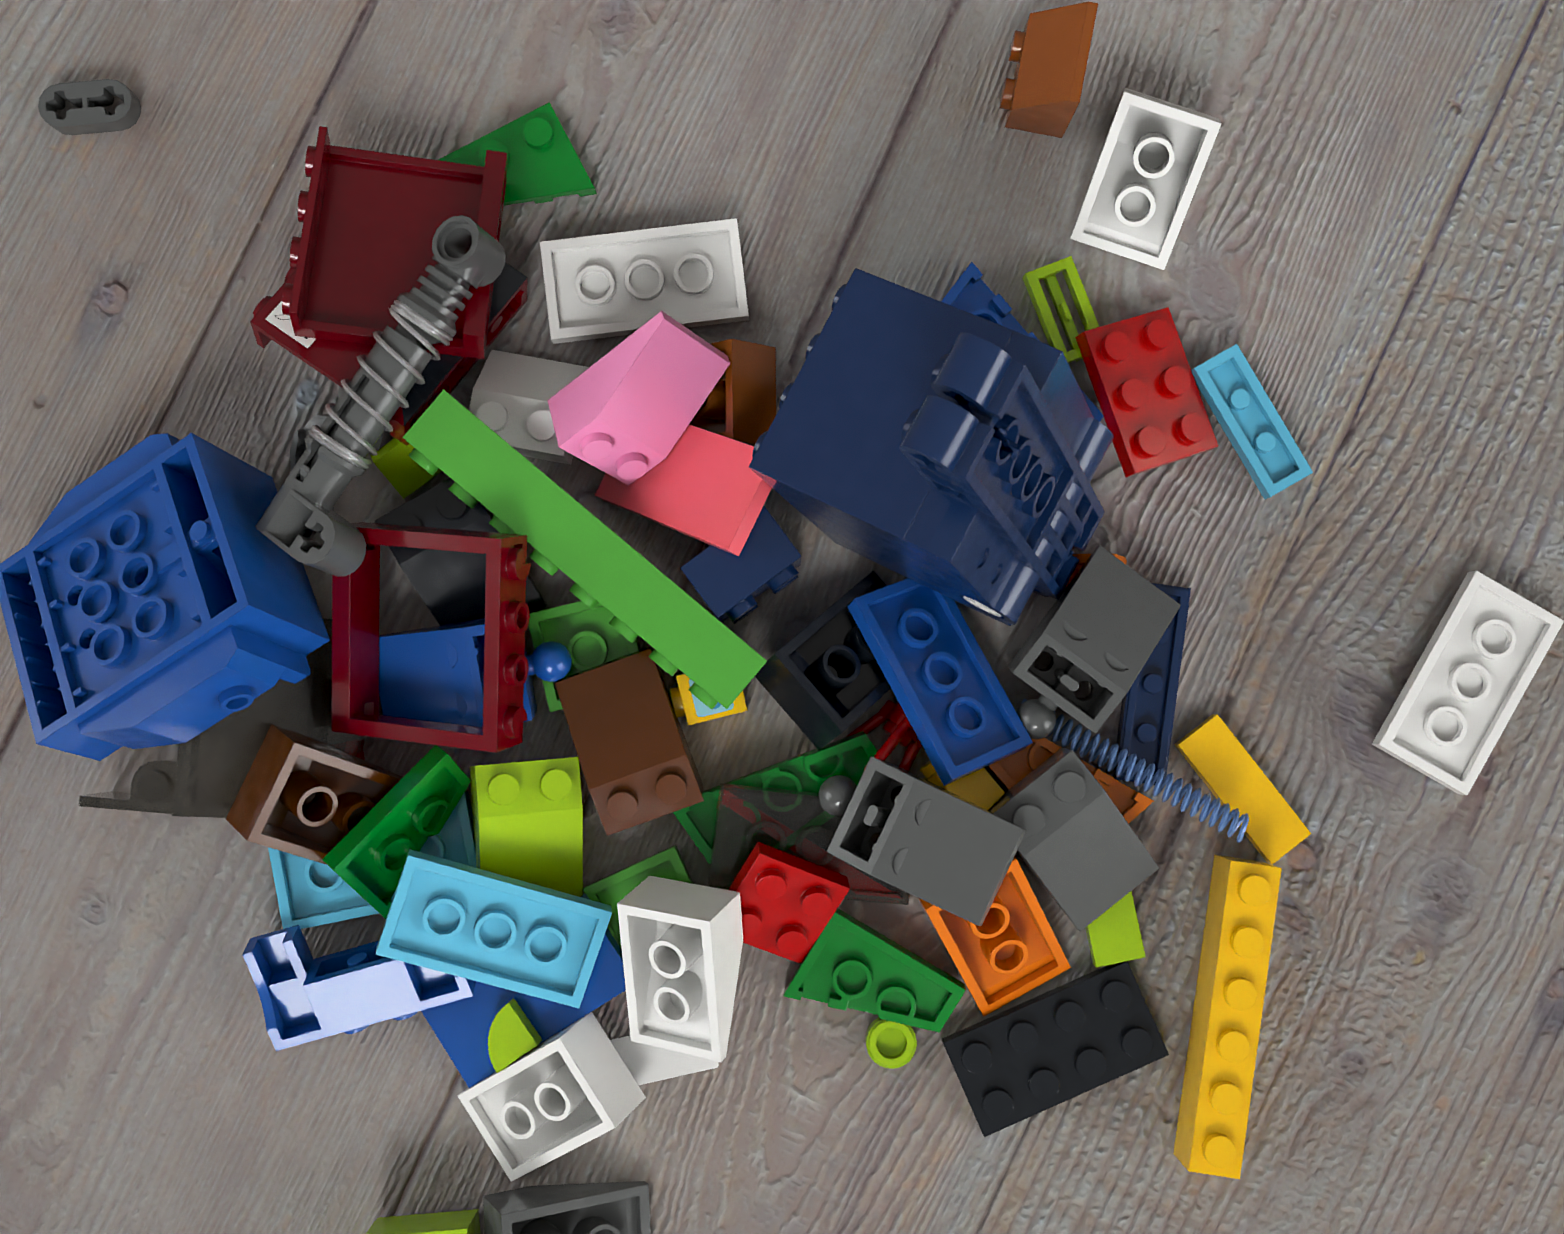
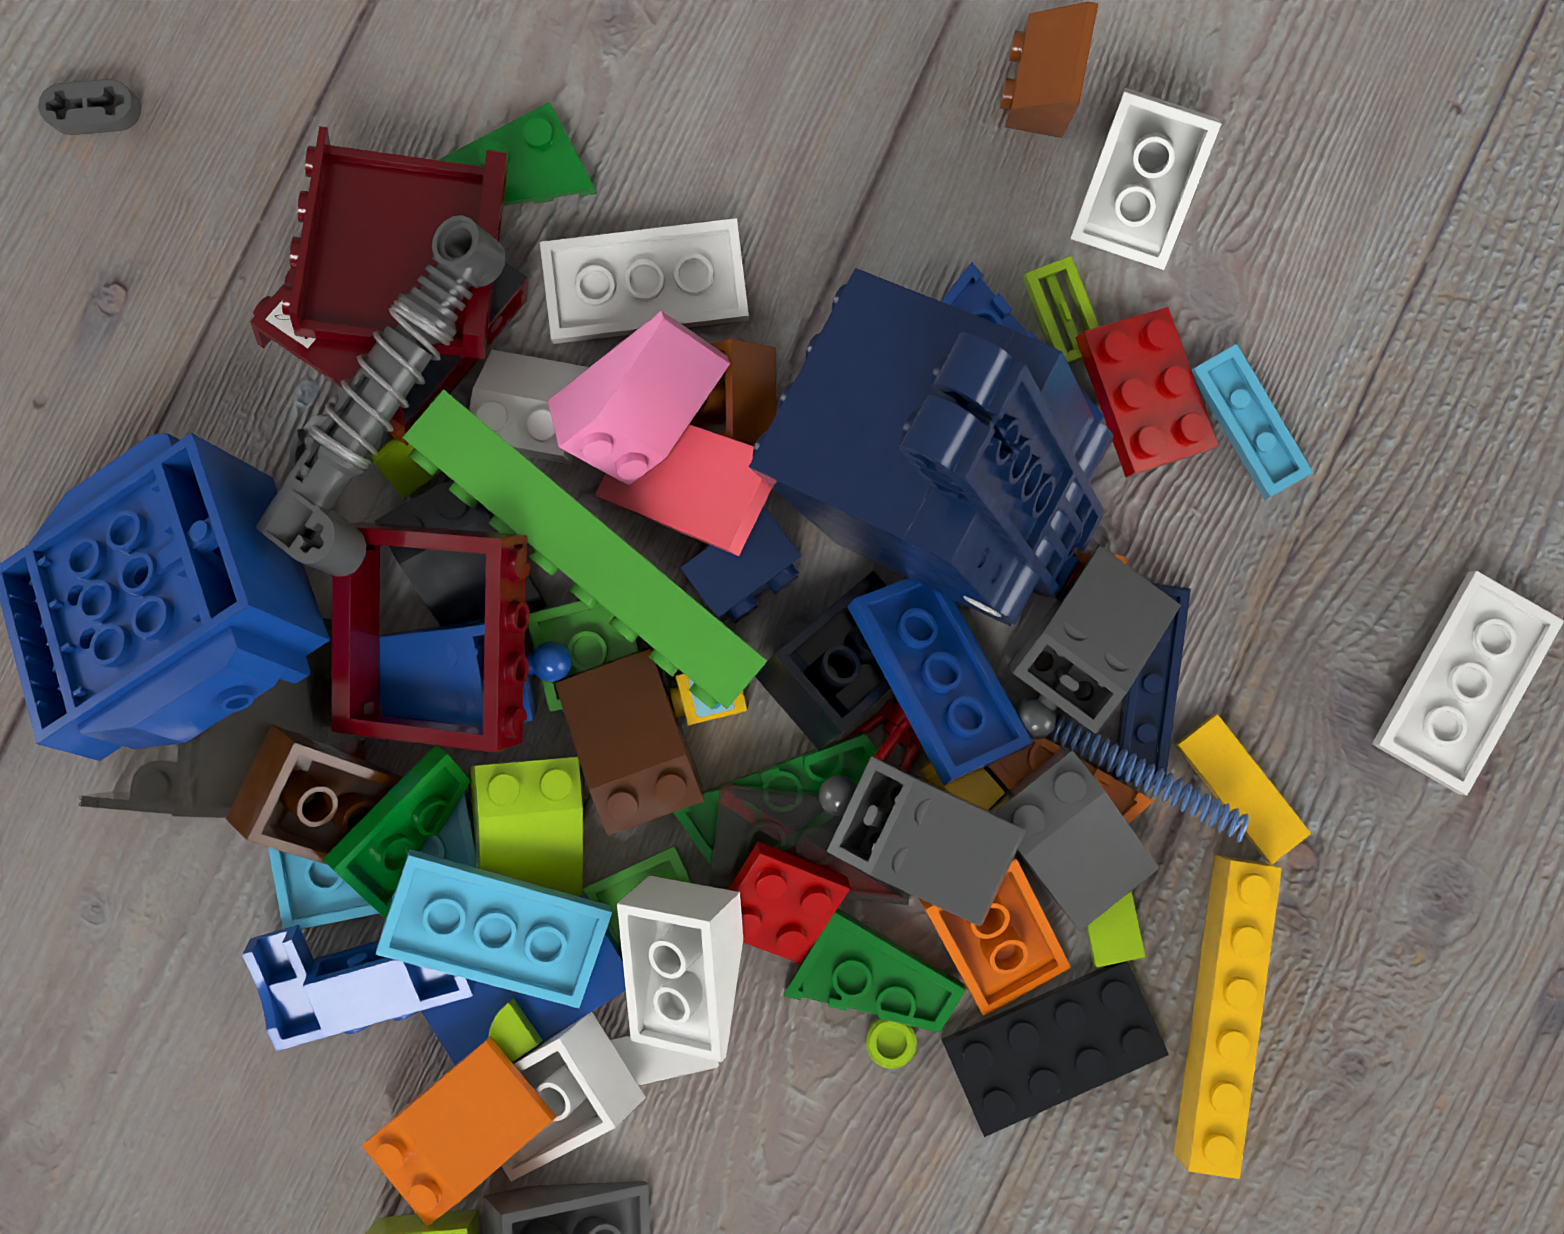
none -> orange slope [362,1036,557,1227]

